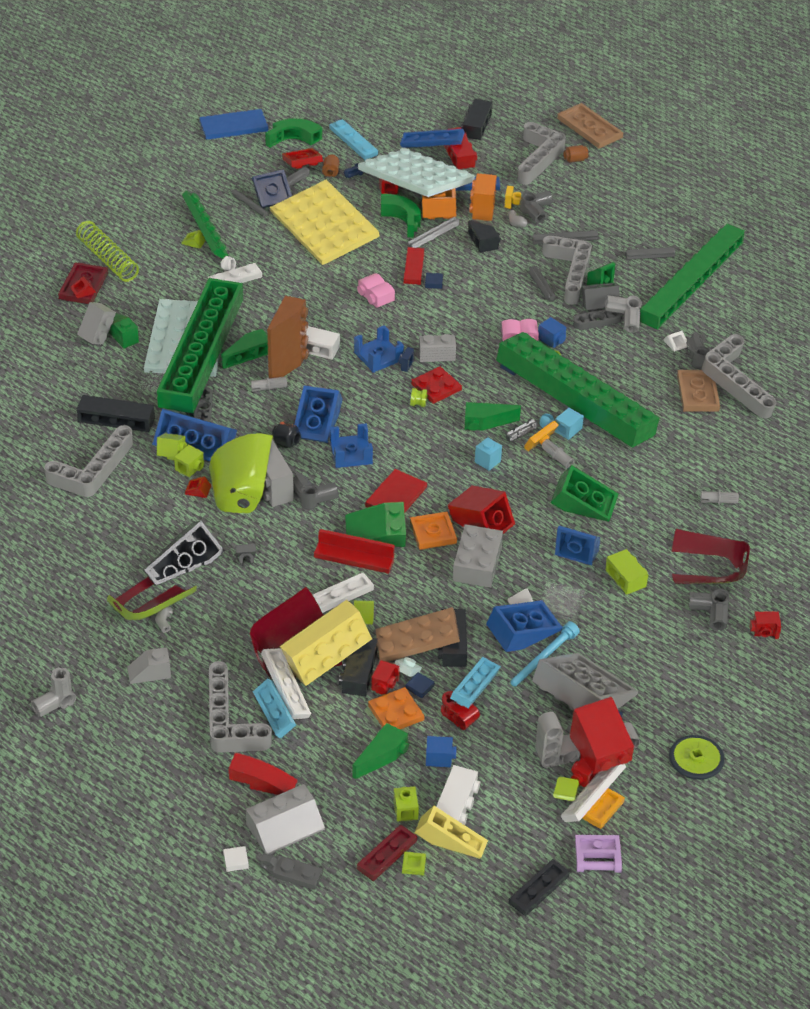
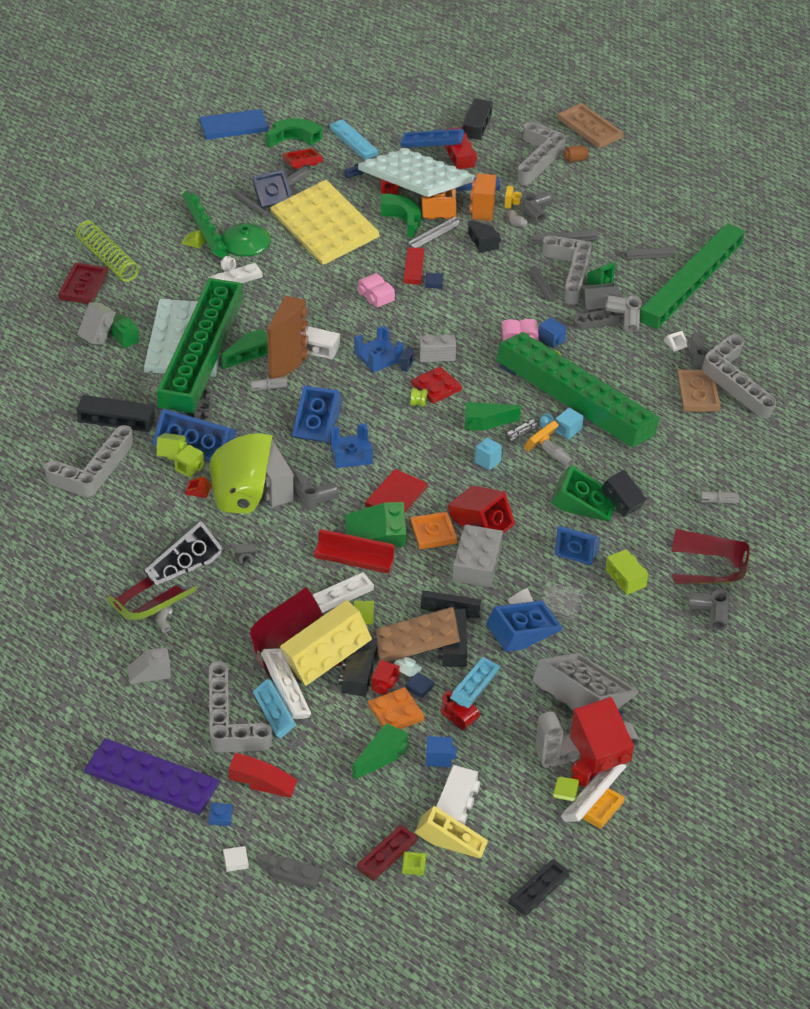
light grey piece [31,667,76,717] -> none
red slope [70,276,96,298] -> none
slope [246,784,325,854] -> none
black head [272,421,301,448] -> none
dark orange brick [322,154,340,177] -> none
lime brick [393,786,419,822] -> none
medium azure piece [510,621,580,686] -> none
lavender plate [575,835,622,873] -> none
lime wheel [669,735,725,780] -> none
red brick [750,611,781,639] -> none
none -> dark purple plate [84,738,219,815]
none -> blue plate [209,803,233,826]
none -> green dish [220,223,271,257]
none -> black plate [421,590,482,618]
none -> black brick [601,470,647,517]

